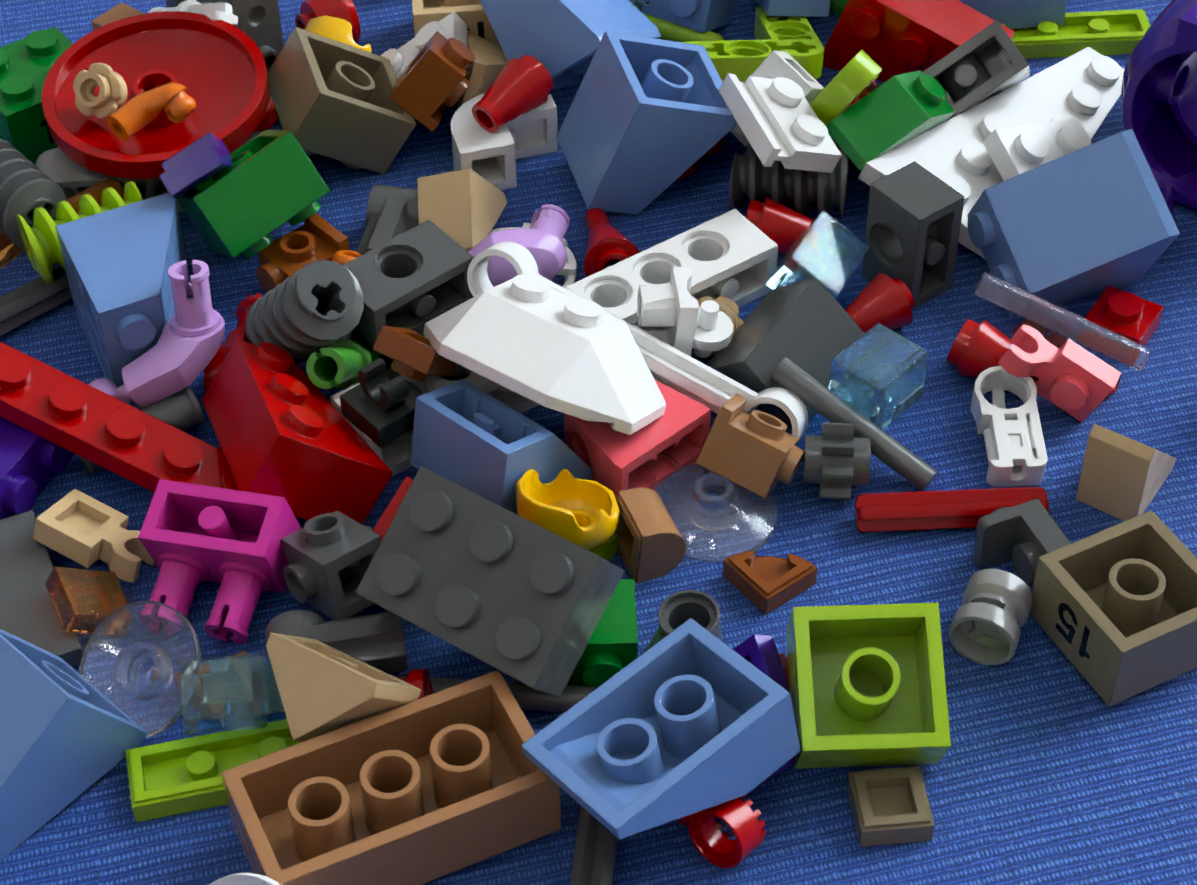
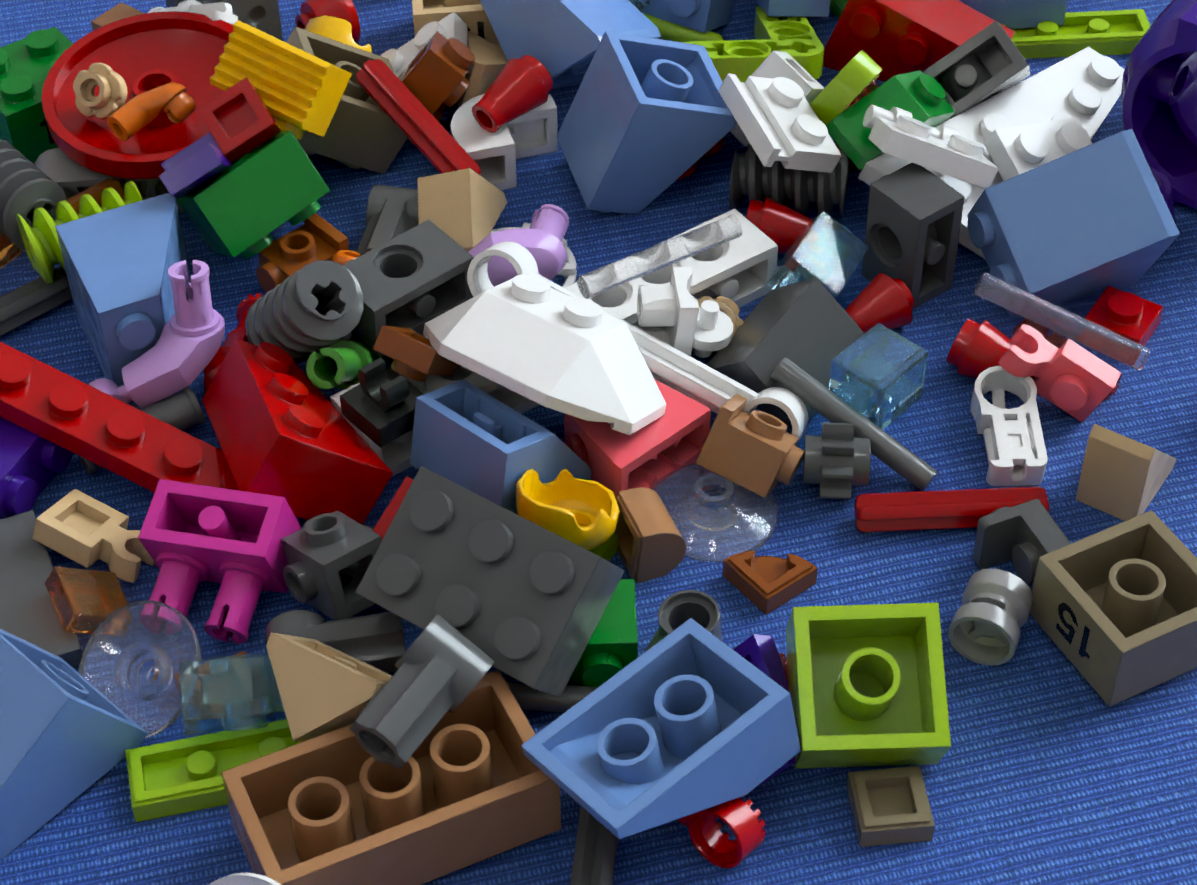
red cone [584,208,640,277] -> none
none -> red plate [197,77,281,163]
none -> yellow brick [210,20,352,140]
none -> dark grey piece [349,614,495,770]
none -> red axle [356,59,481,175]
none -> clear bar [577,215,742,299]
none -> white plate [863,105,999,189]

